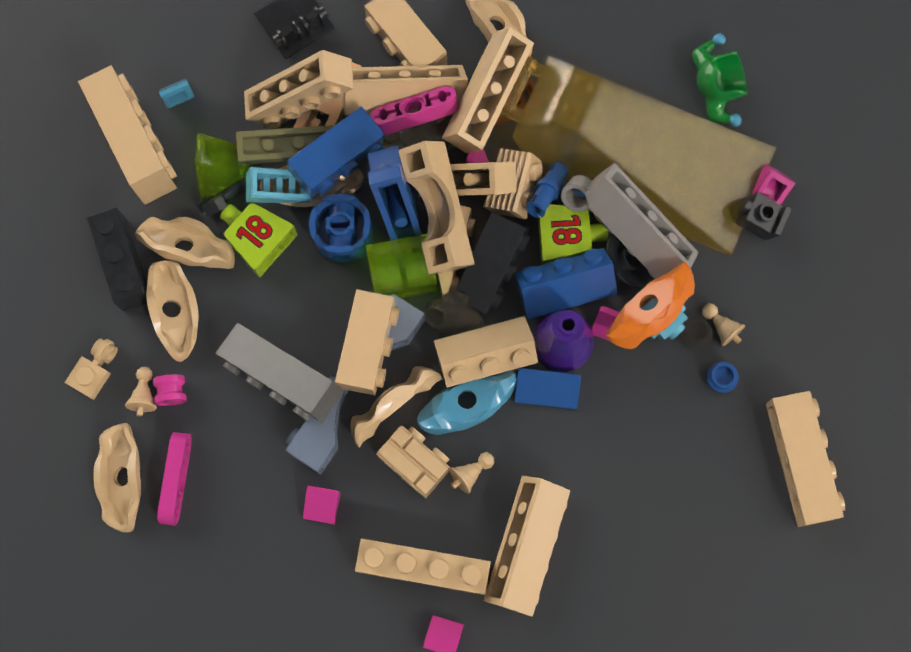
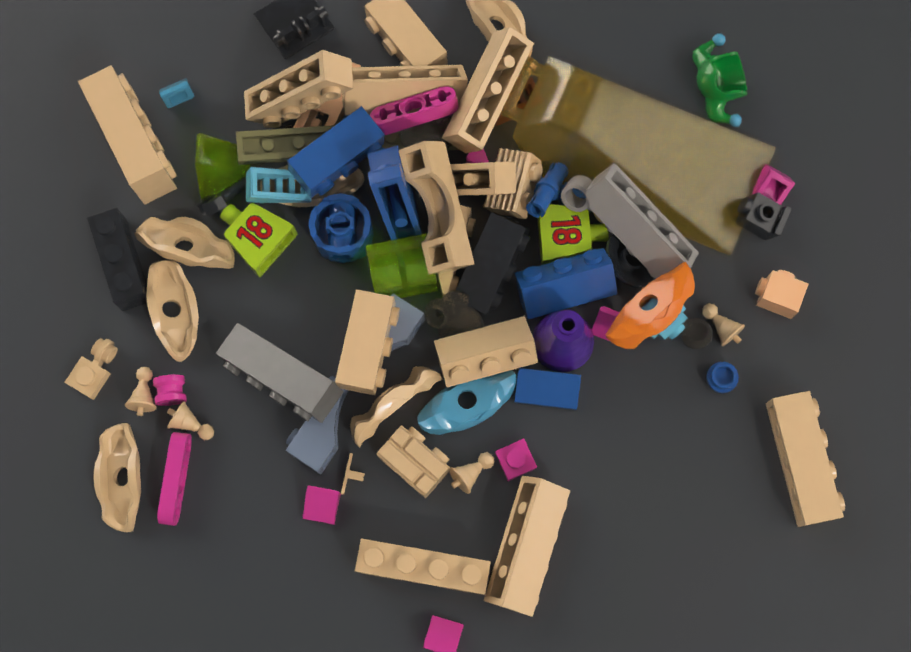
none -> tan piece [167,401,215,441]
none -> tan piece [341,453,365,495]
none -> dark pink plate [495,438,537,481]
none -> light nougat brick [755,270,808,319]

